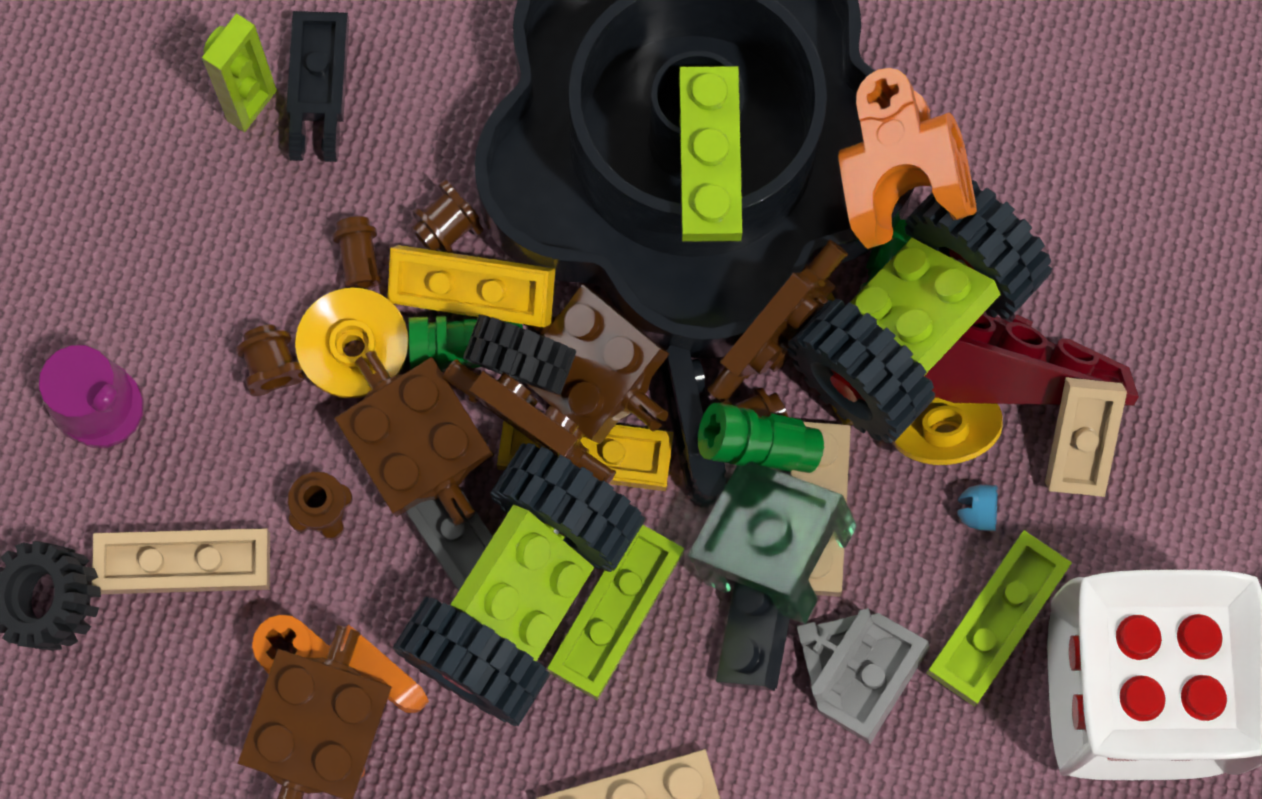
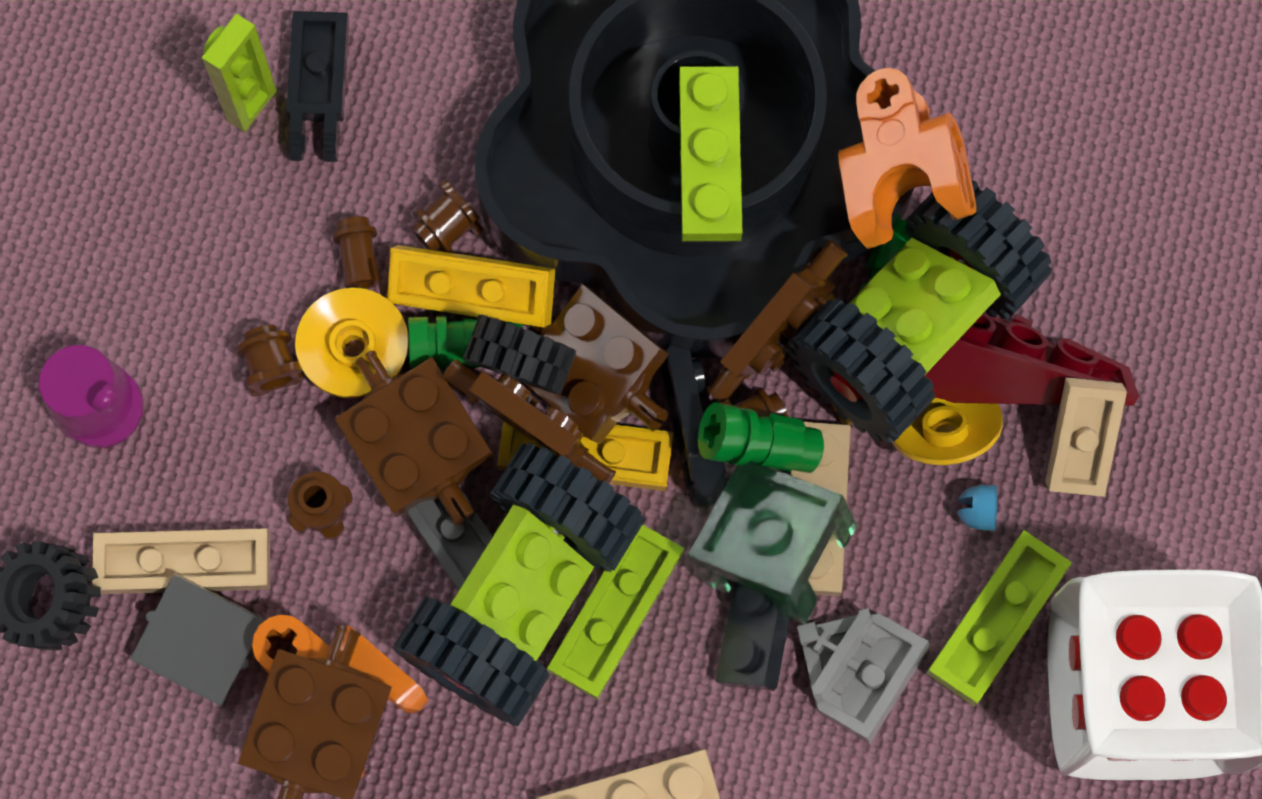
none -> dark grey piece [130,573,266,706]

